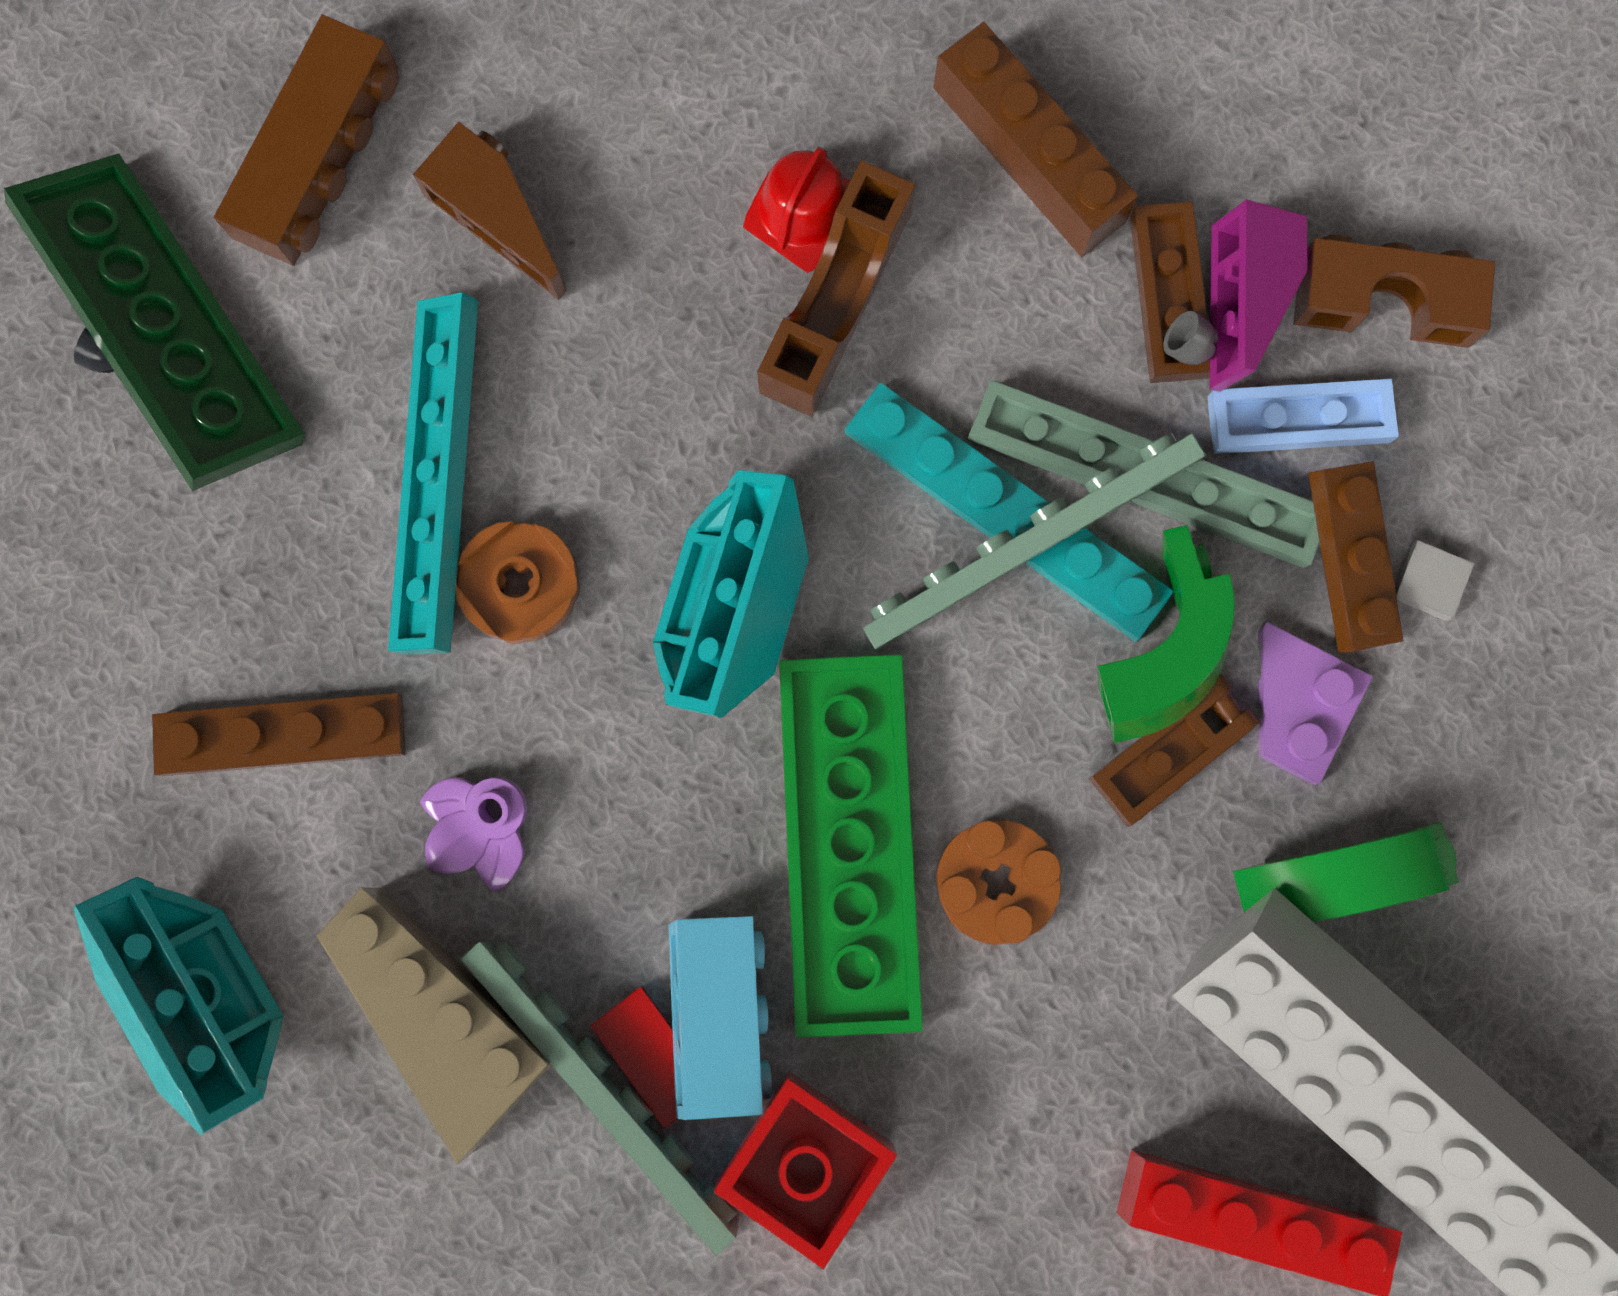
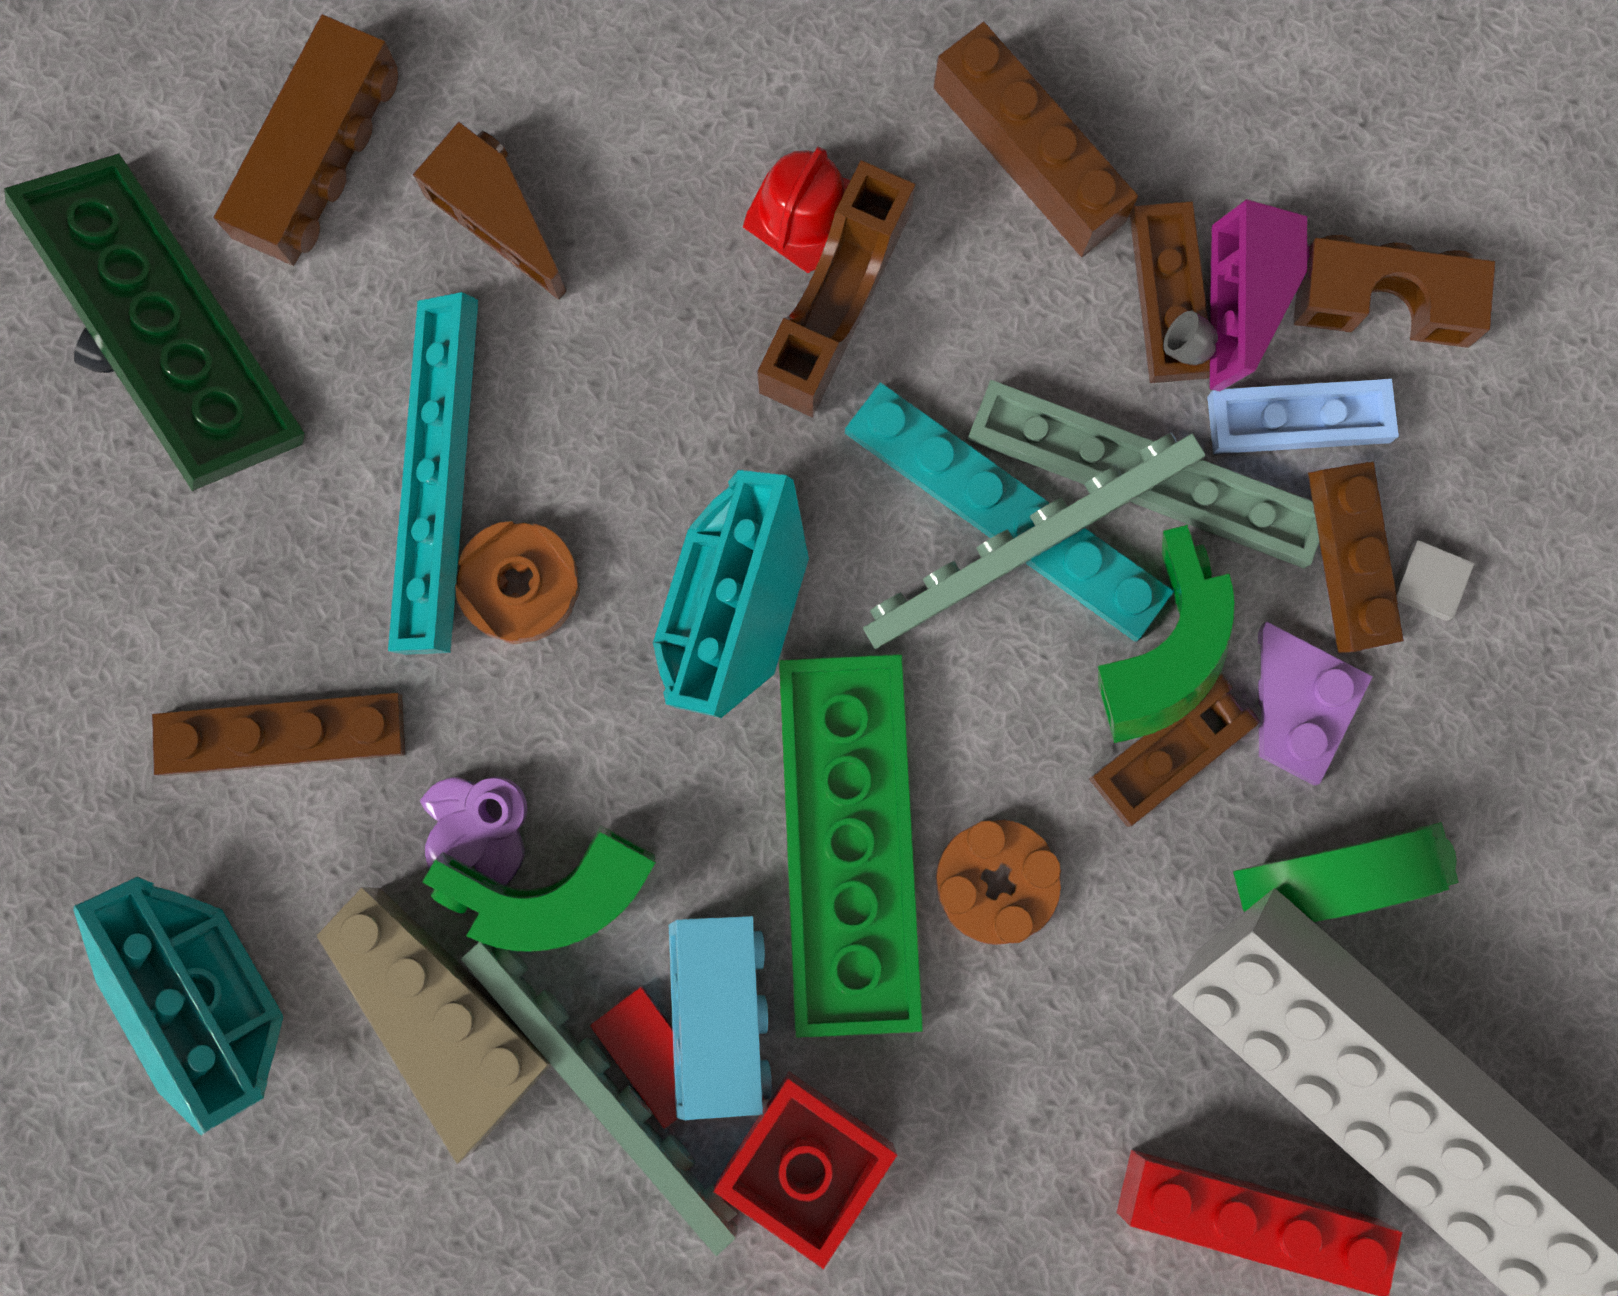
none -> green arch [423,825,656,952]

